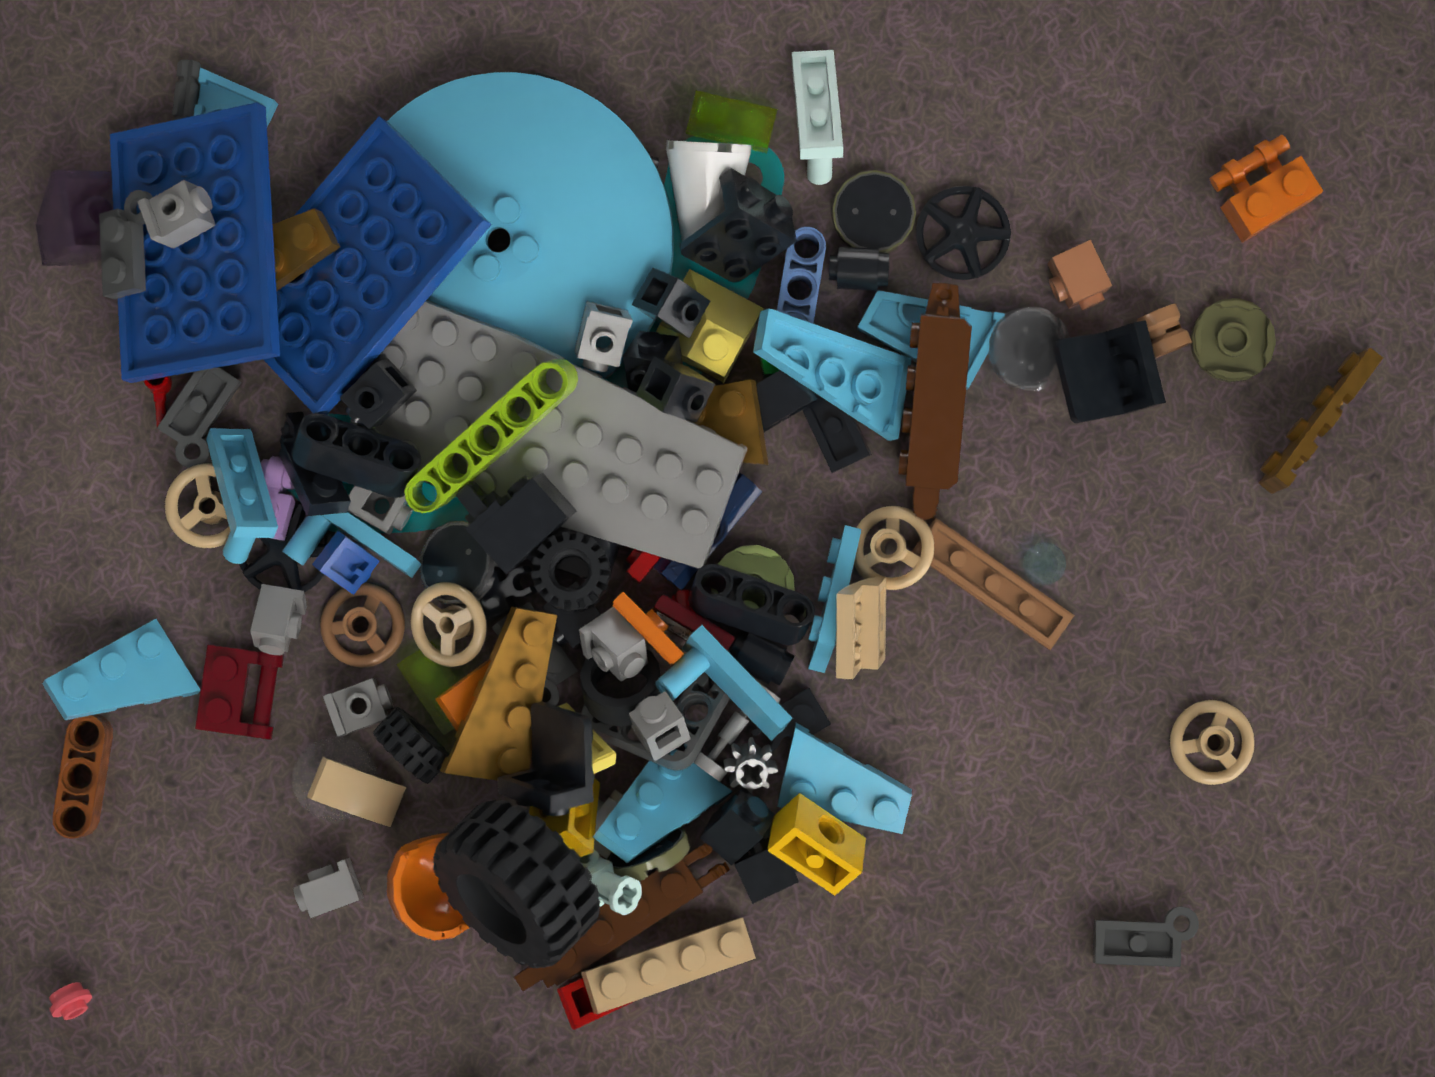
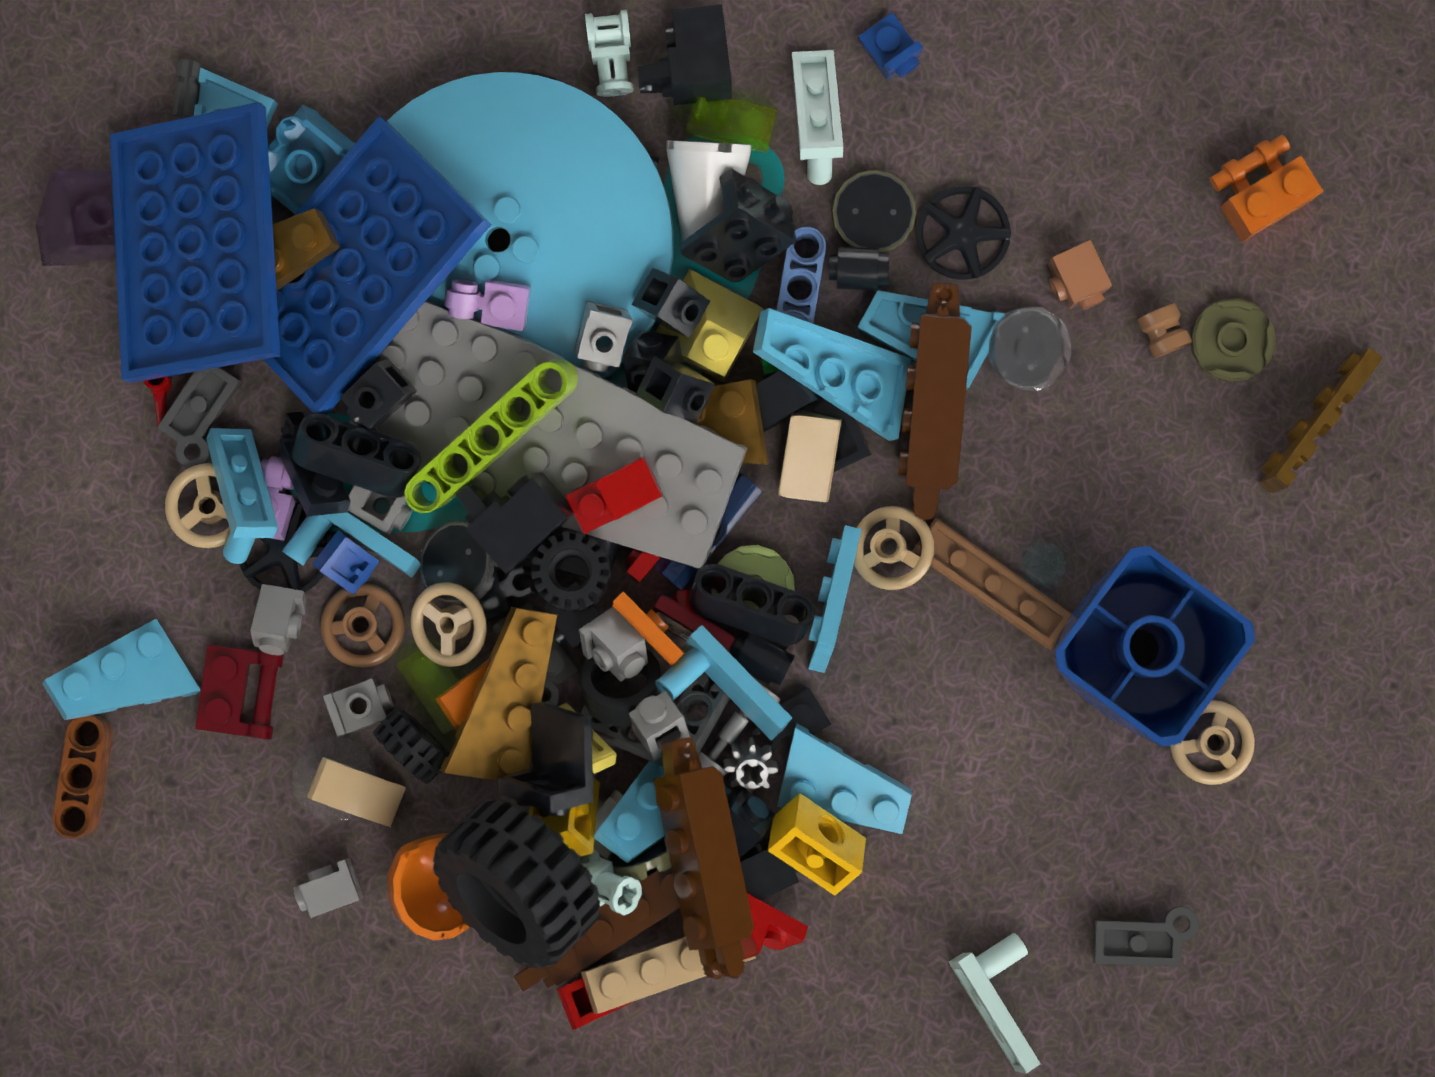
coral plate [49,982,92,1020] -> none
dark grey hinge [99,190,153,299] -> none
light grey brick [137,180,215,249] -> none
tan slope [836,576,886,679] -> none
black bracket [1053,320,1166,424] -> none
none -> dark azure slope [268,105,355,214]
none -> lavender plate [445,279,531,331]
none -> red slope [565,457,663,534]
none -> light aqua connector [585,9,634,97]
none -> black hinge [637,4,732,105]
none -> reddish brown hinge [653,737,754,979]
none -> red slope [741,893,808,960]
none -> tan slope [778,410,842,502]
none -> blue bracket [858,13,923,79]
none -> light aqua piece [949,933,1041,1073]
none -> blue piece [1055,546,1255,746]

